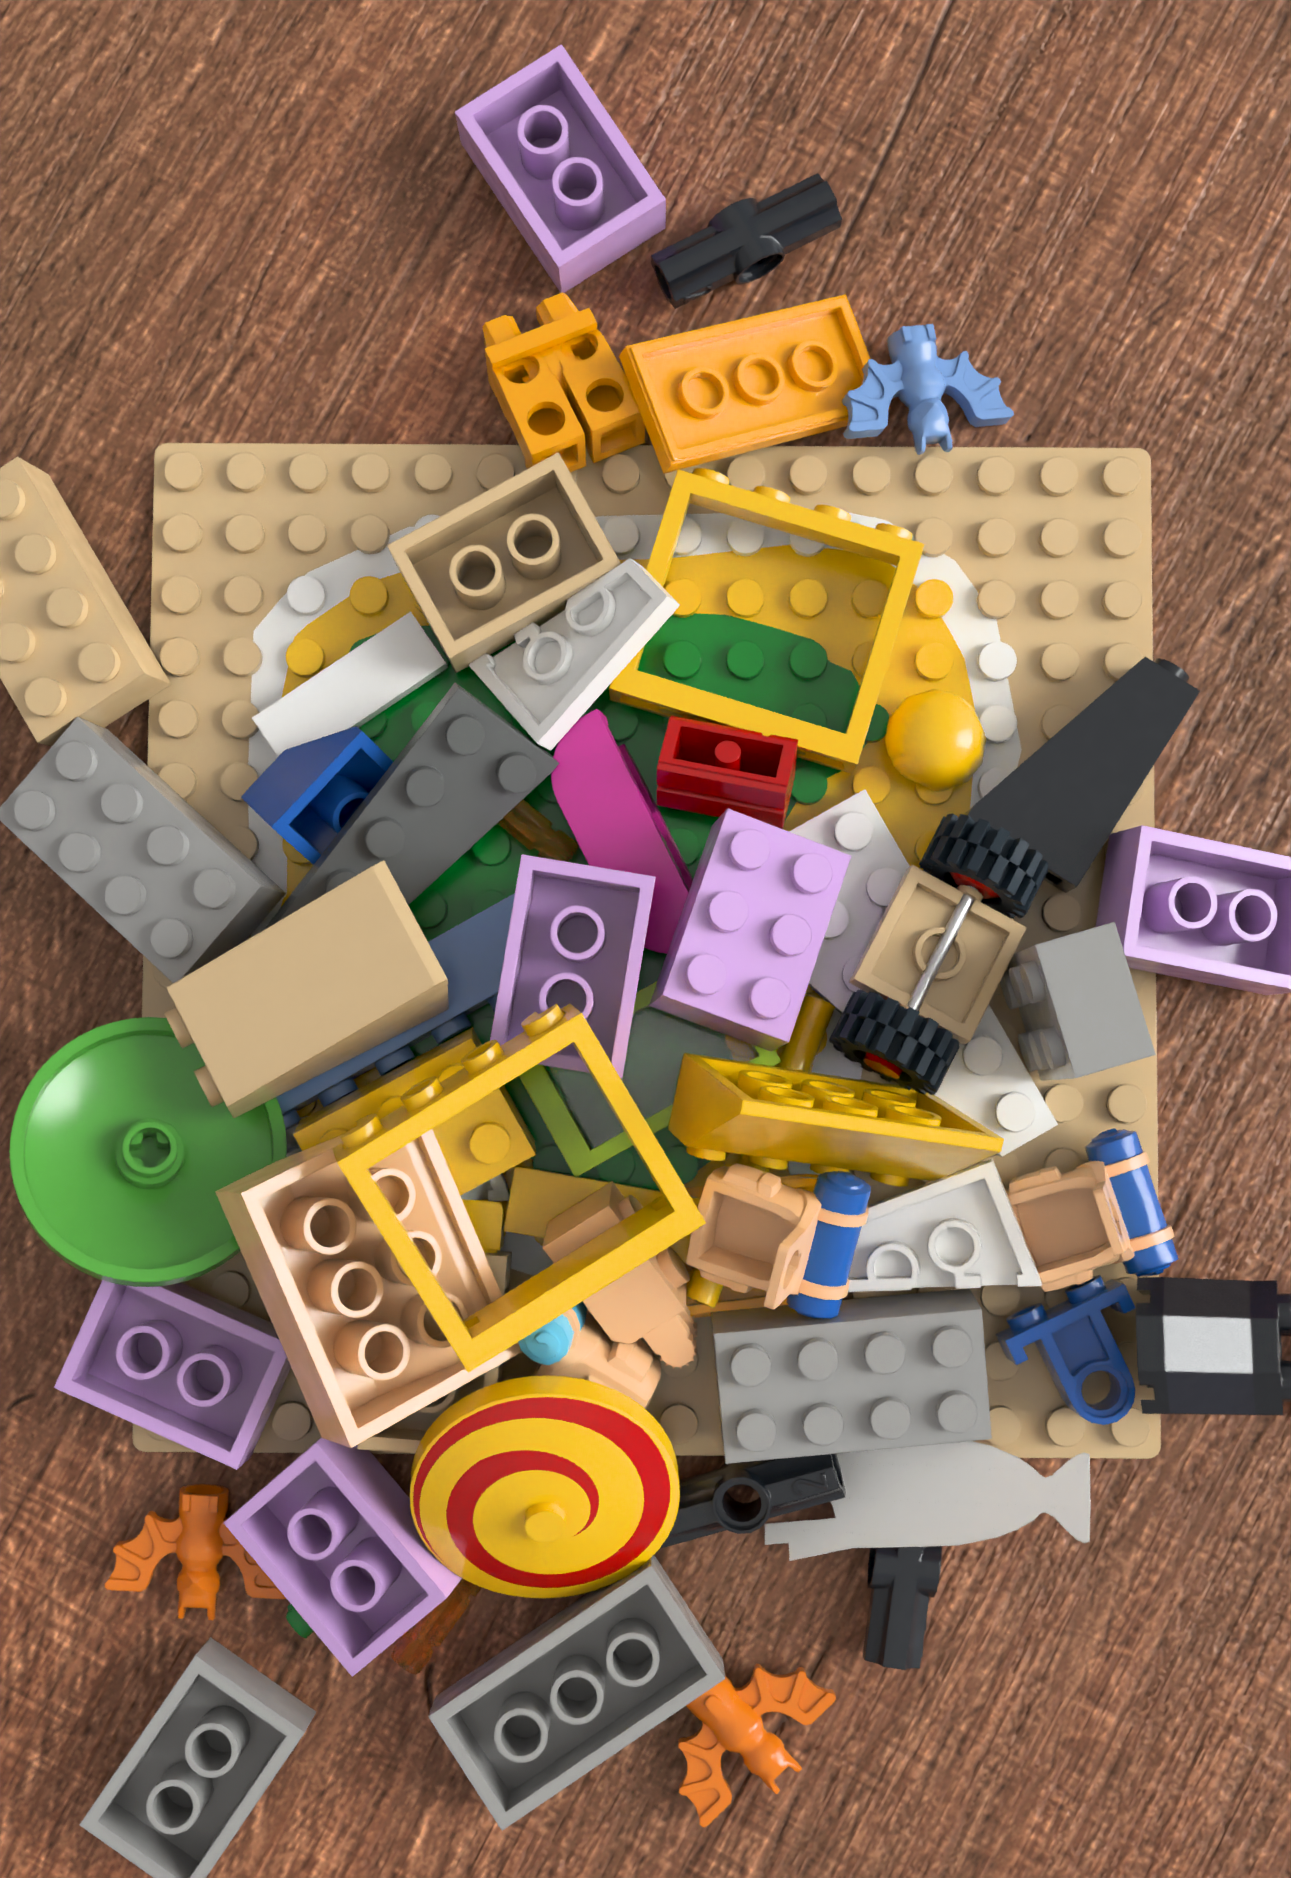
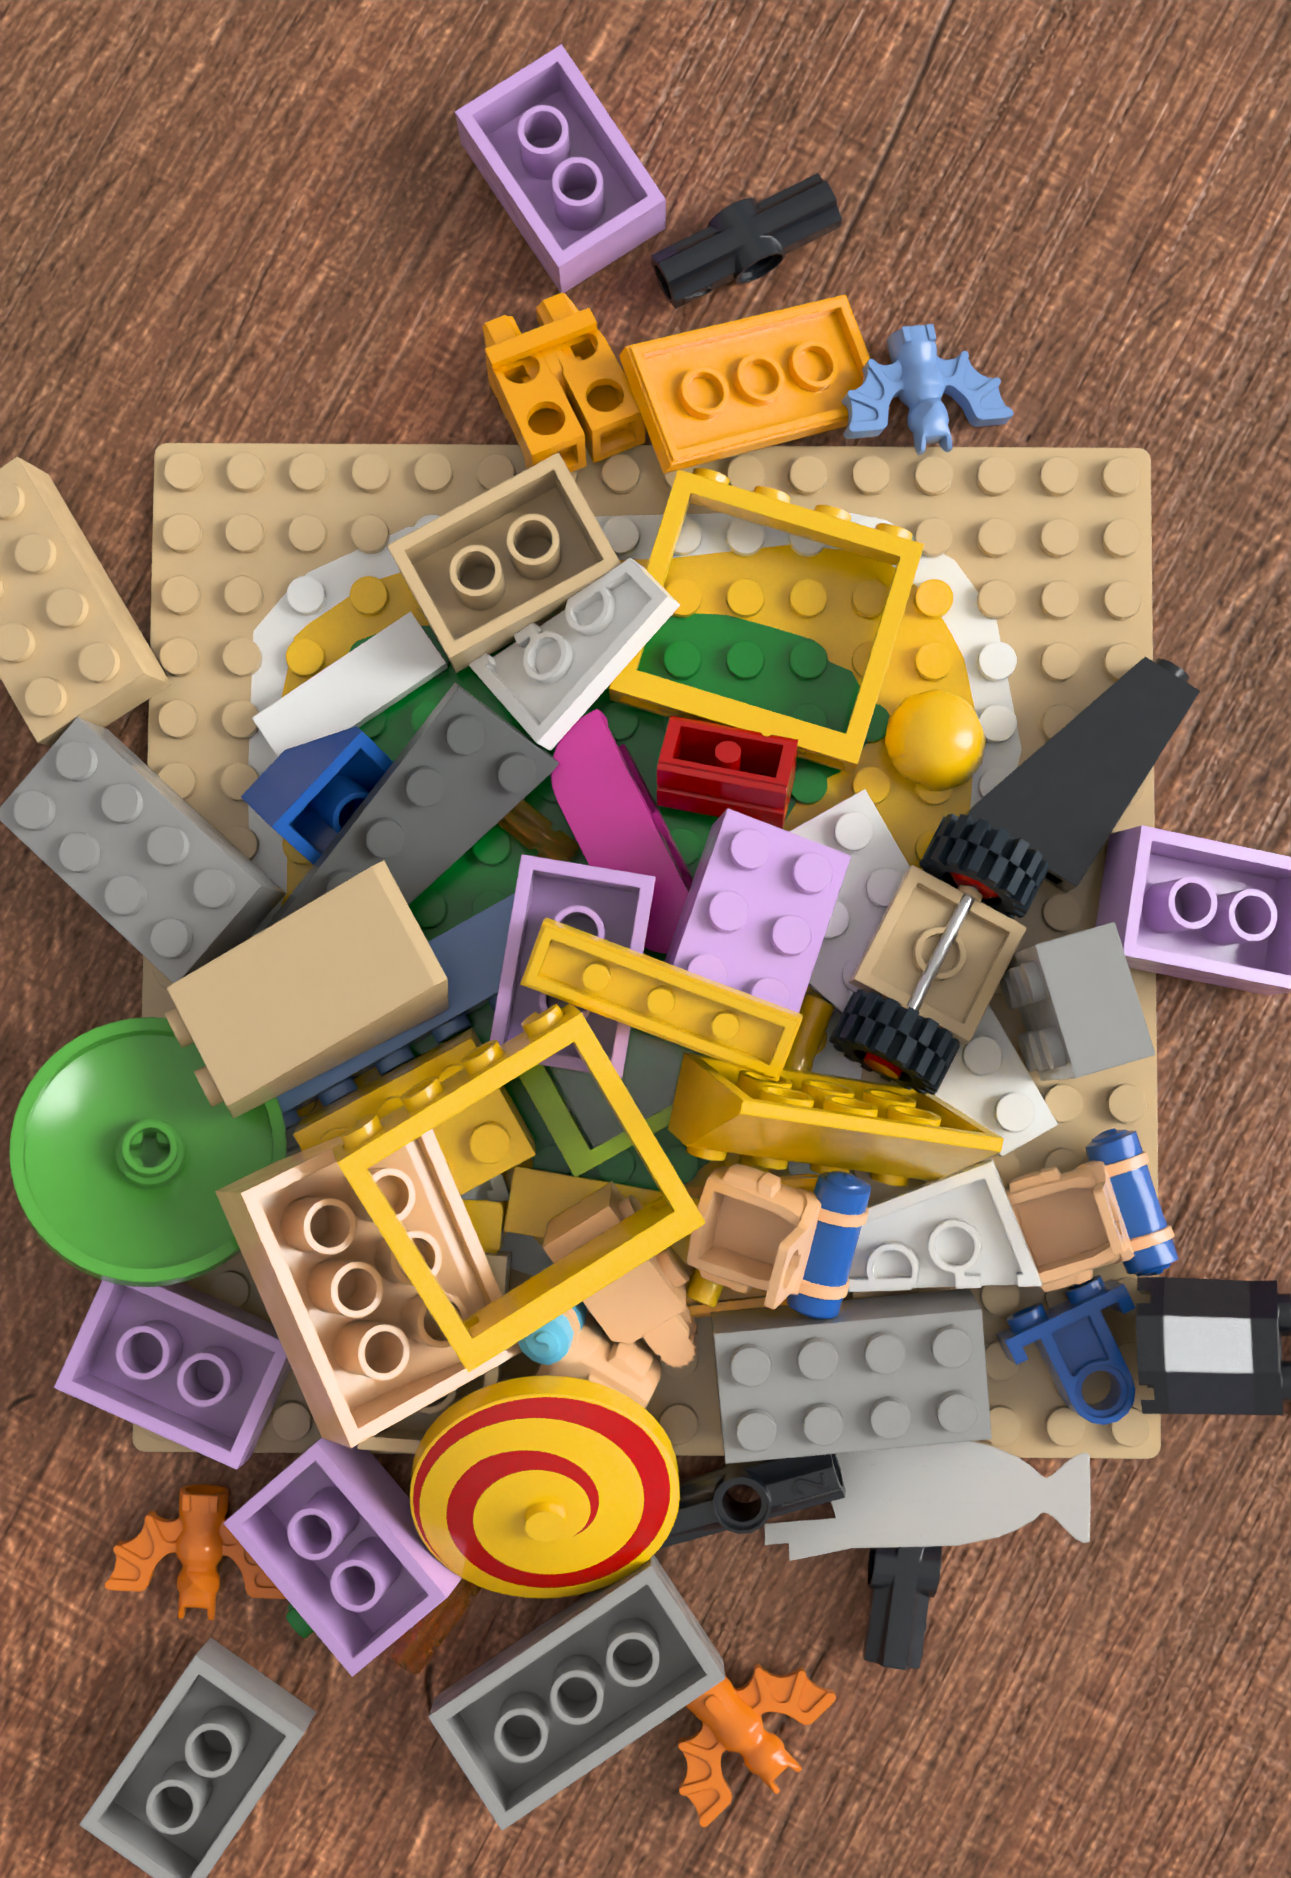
none -> yellow tile [520,917,803,1082]

